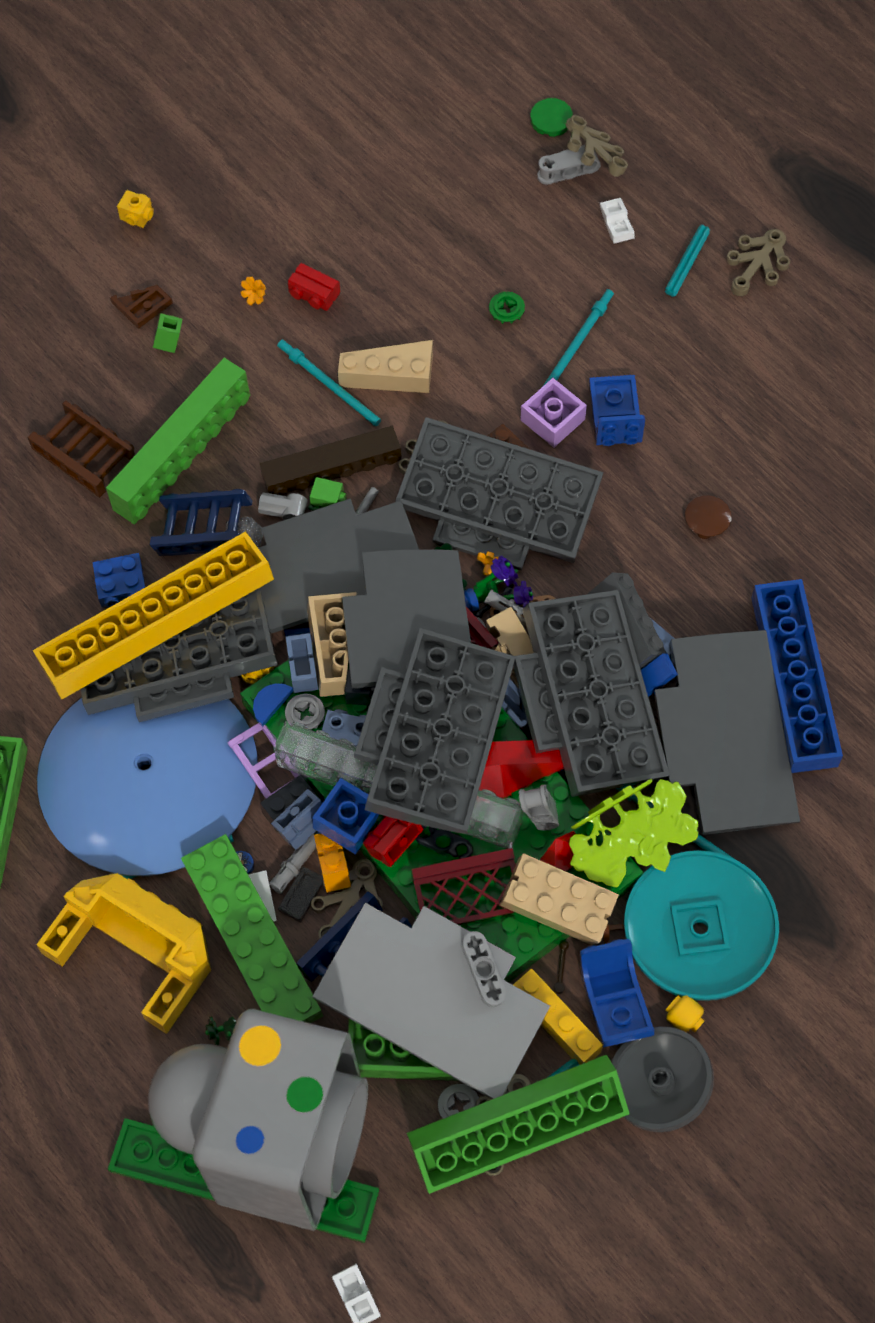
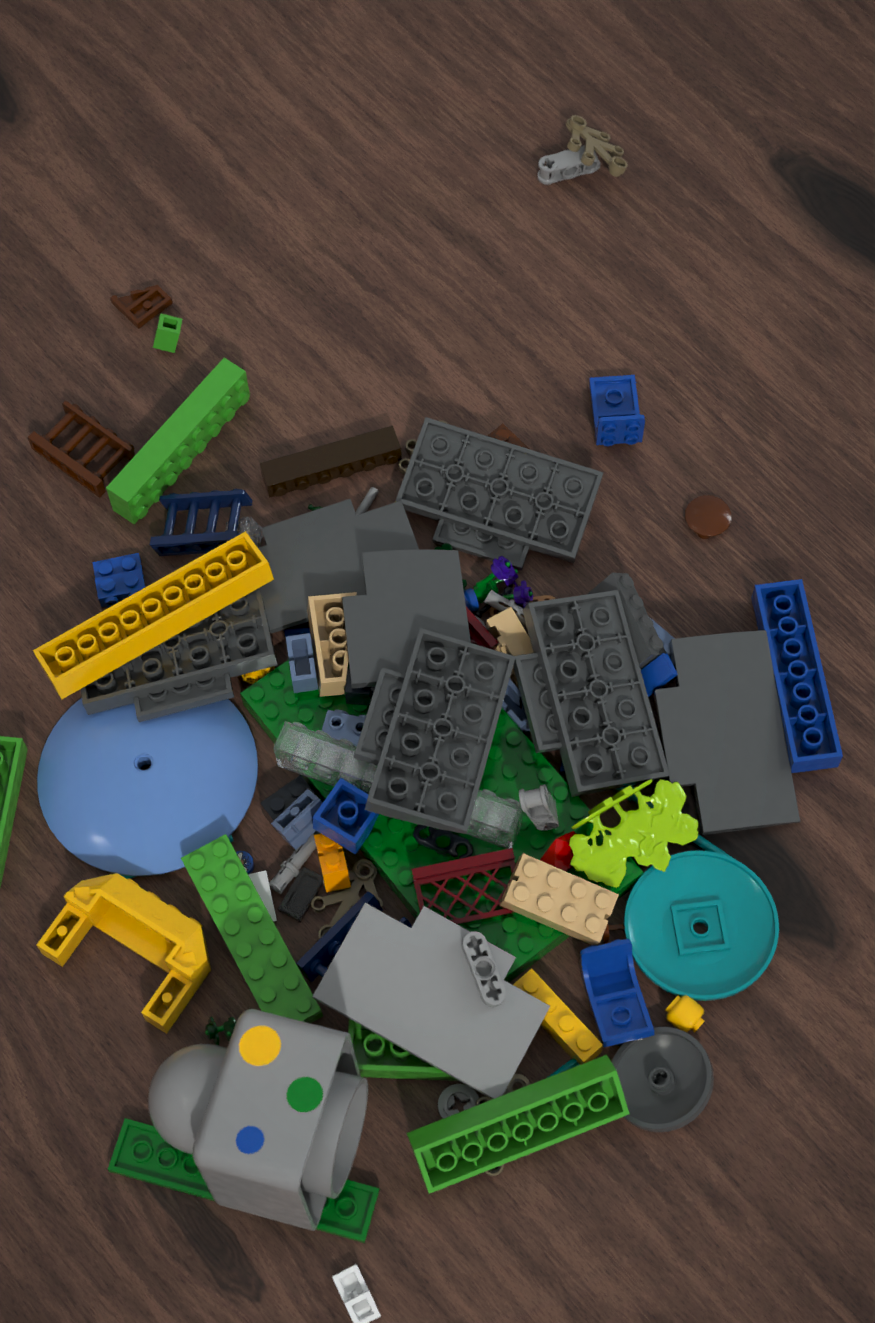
yellow brick [117,190,154,228] -> none
lavender window [228,723,302,798] -> none
light orange plant [241,276,265,305] -> none
blue tile [253,683,294,727] -> none
light grey piece [258,492,308,520] -> none
teal bar [277,339,381,426] -> none
light grey gear [285,694,325,732] -> none
red brick [288,263,340,311] -> none
bright green brick [310,477,347,507] -> none
tan wedge [338,340,433,393] -> none
red brick [363,816,424,867] -> none
light orange plant [477,551,498,576] -> none
red wedge [478,740,564,803] -> none
green gear [489,292,525,324] -> none
lavender brick [521,378,587,448] -> none
green tile [530,98,573,137] -> none
teal bar [542,289,614,387] -> none
dark brown hinge [554,941,569,993] -> none
white slope [600,198,634,243] -> none
teal axle [665,225,710,297] -> none
dark tan plant [727,229,790,296] -> none

